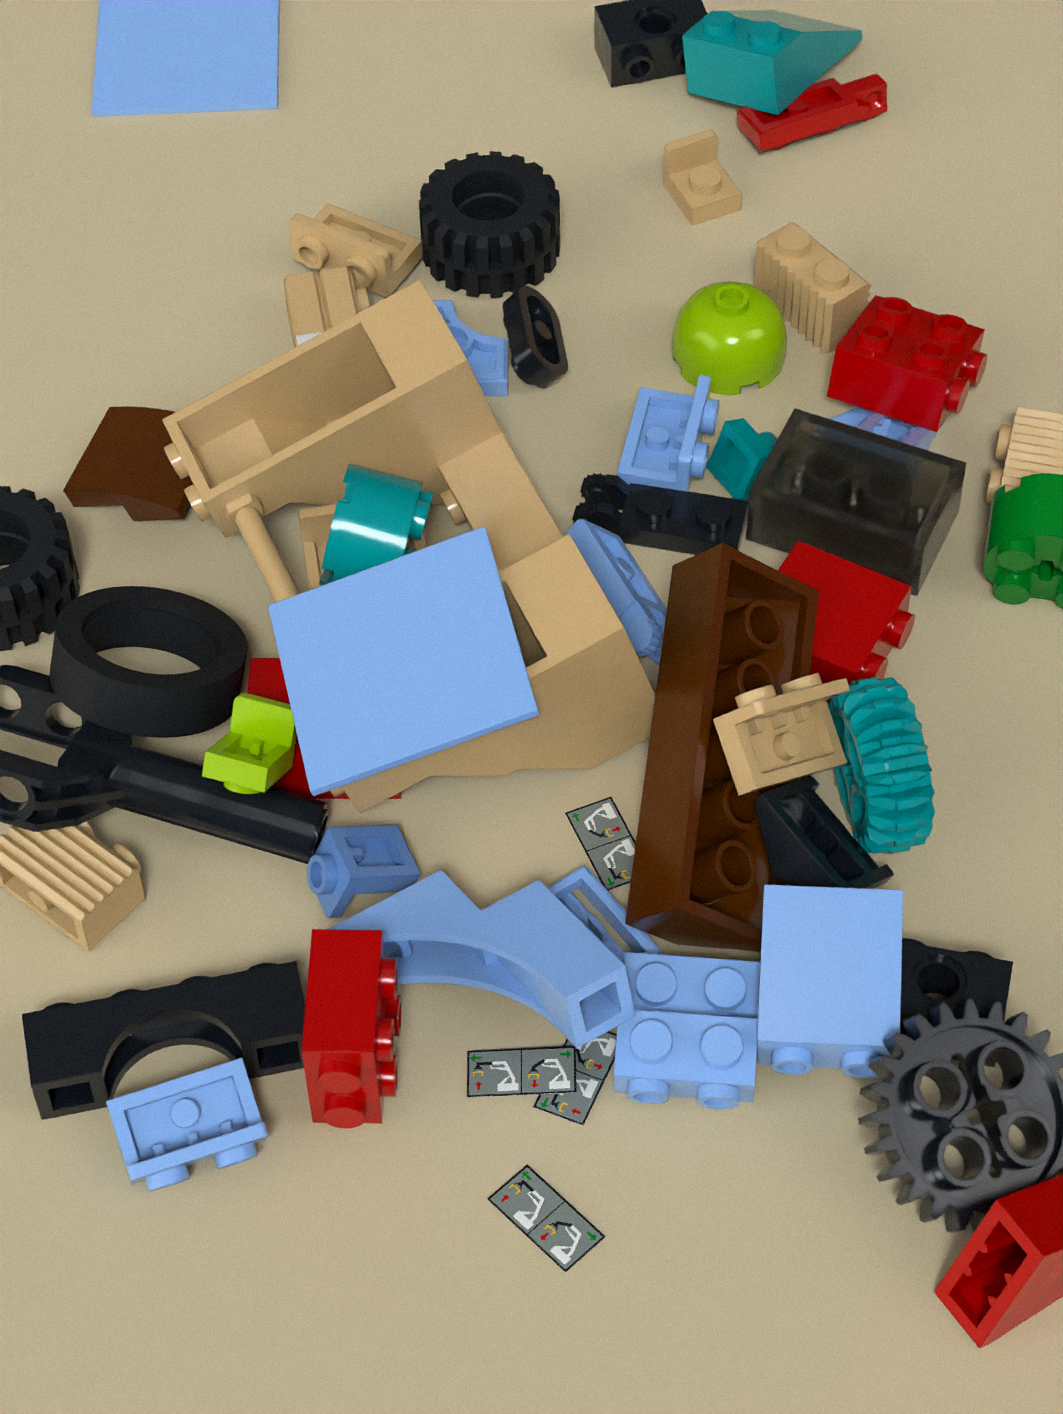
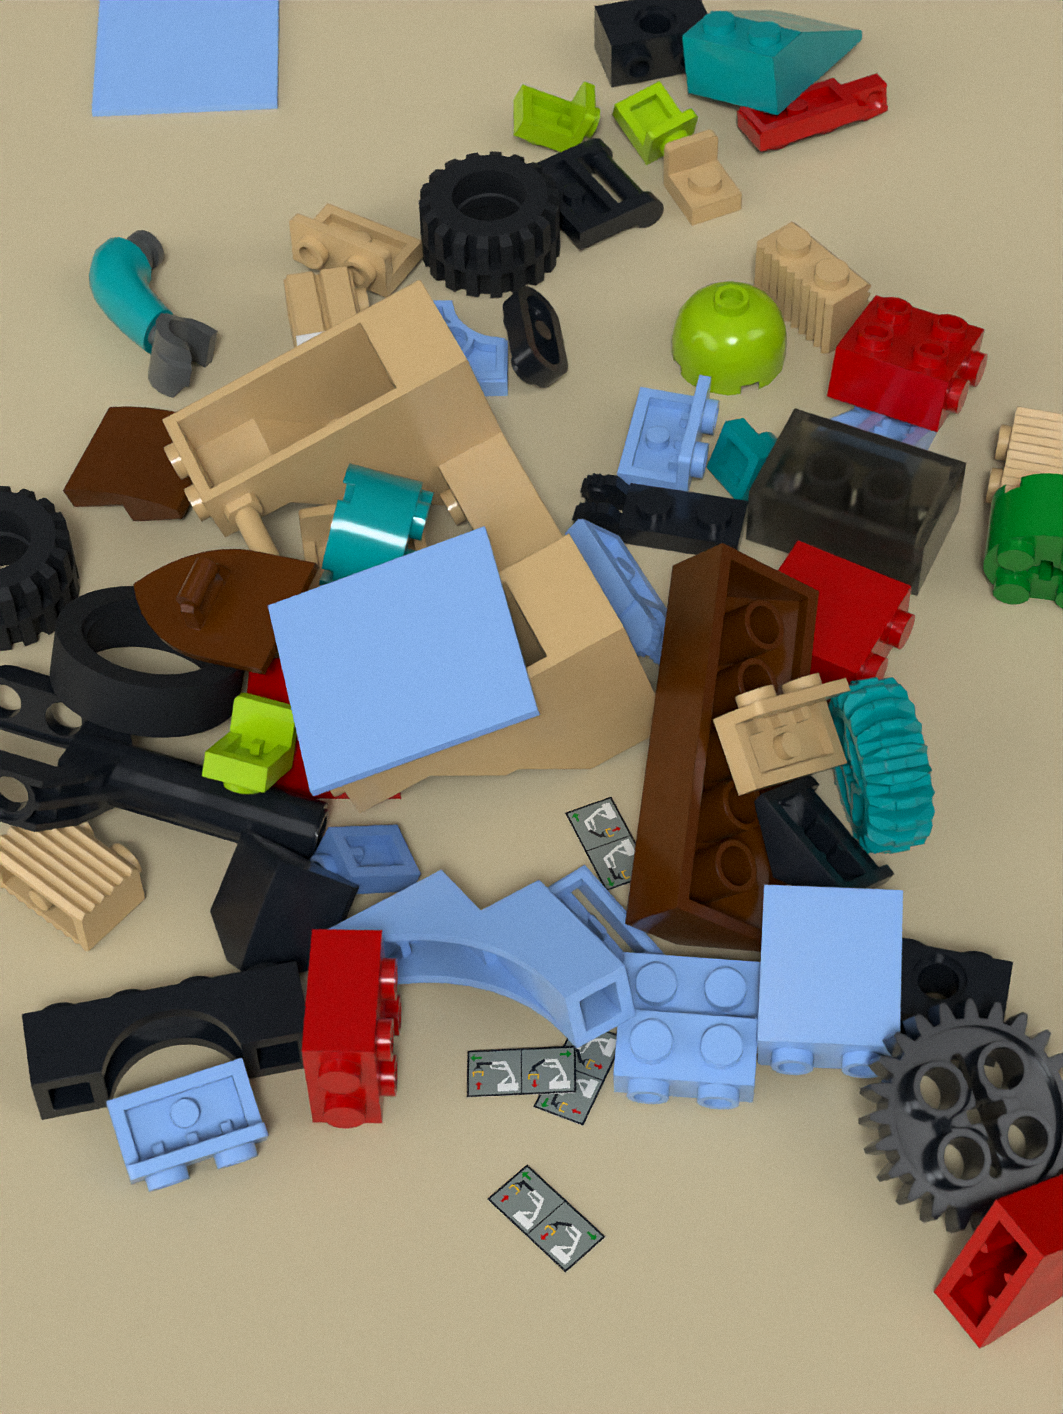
none -> piece [89,230,218,398]
none -> reddish brown shield [133,549,319,675]
none -> black slope [210,829,359,973]
none -> lime bracket [513,81,600,152]
none -> black plate [537,138,664,250]
none -> lime bracket [612,81,698,165]

